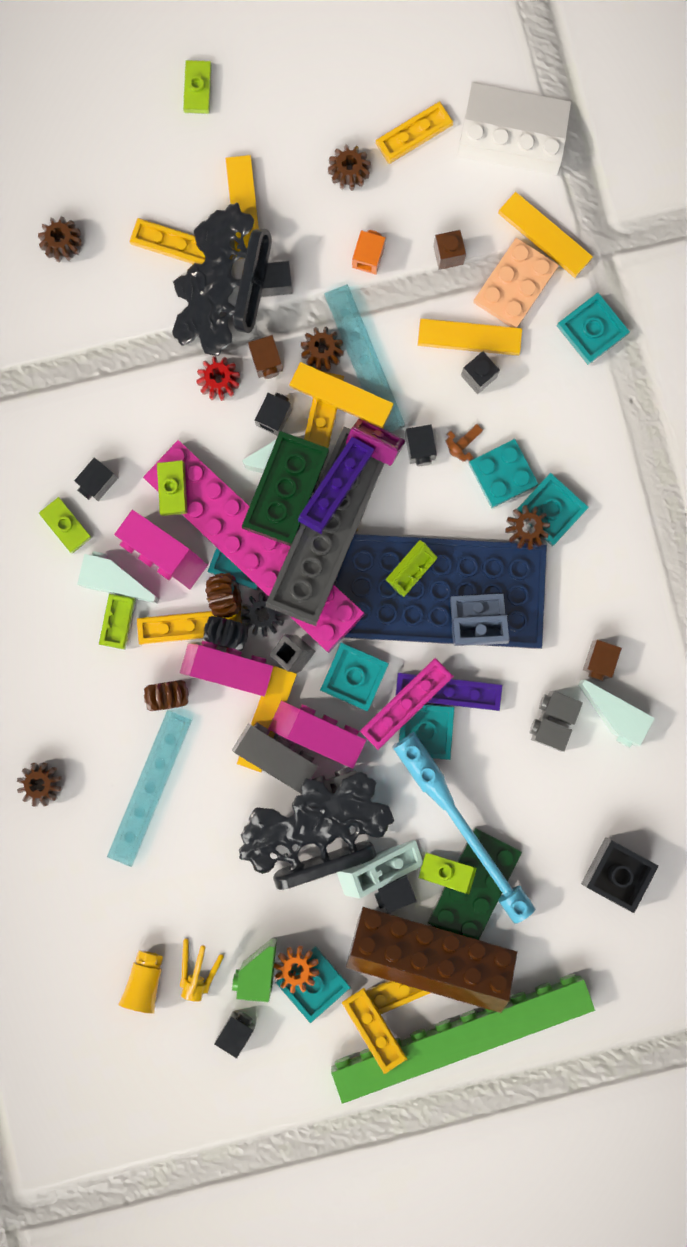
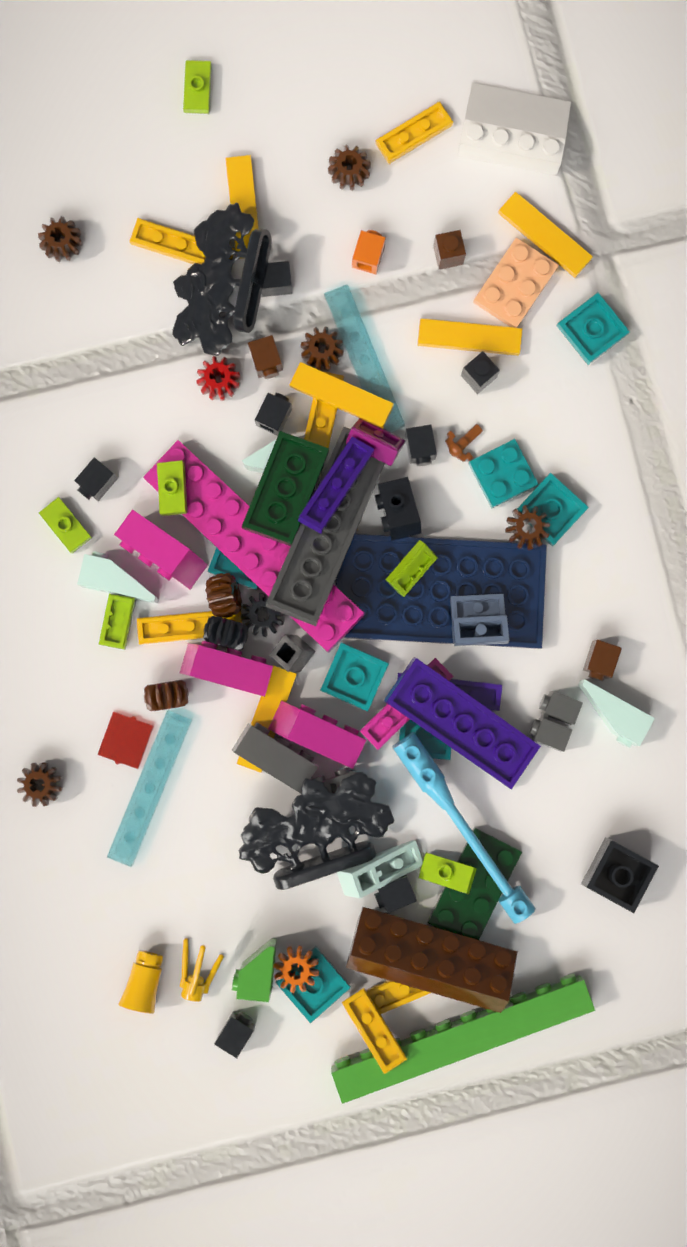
none -> clear red piece [97,712,154,769]
none -> black brick [374,477,422,541]
none -> dark purple plate [384,657,541,790]

